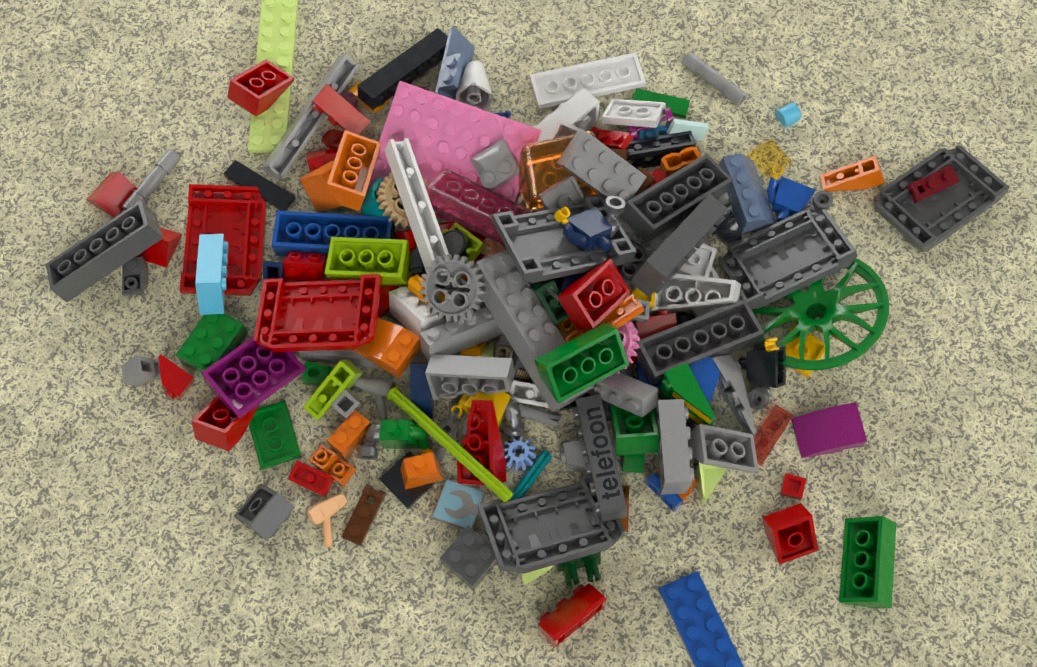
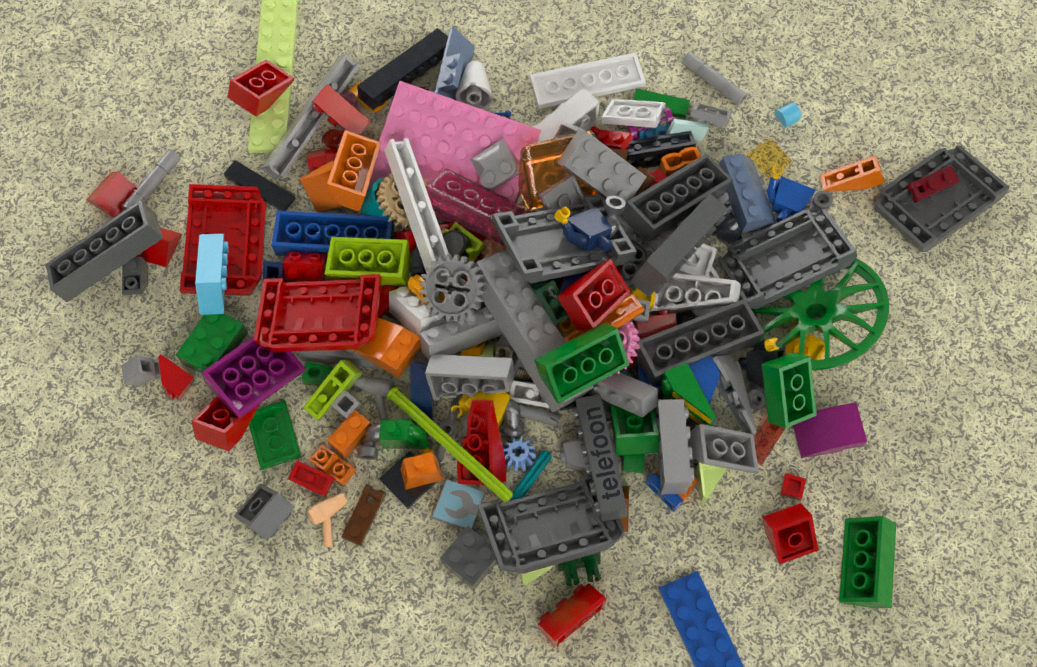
none -> light grey plate [690,102,732,128]
none -> green brick [762,353,817,428]

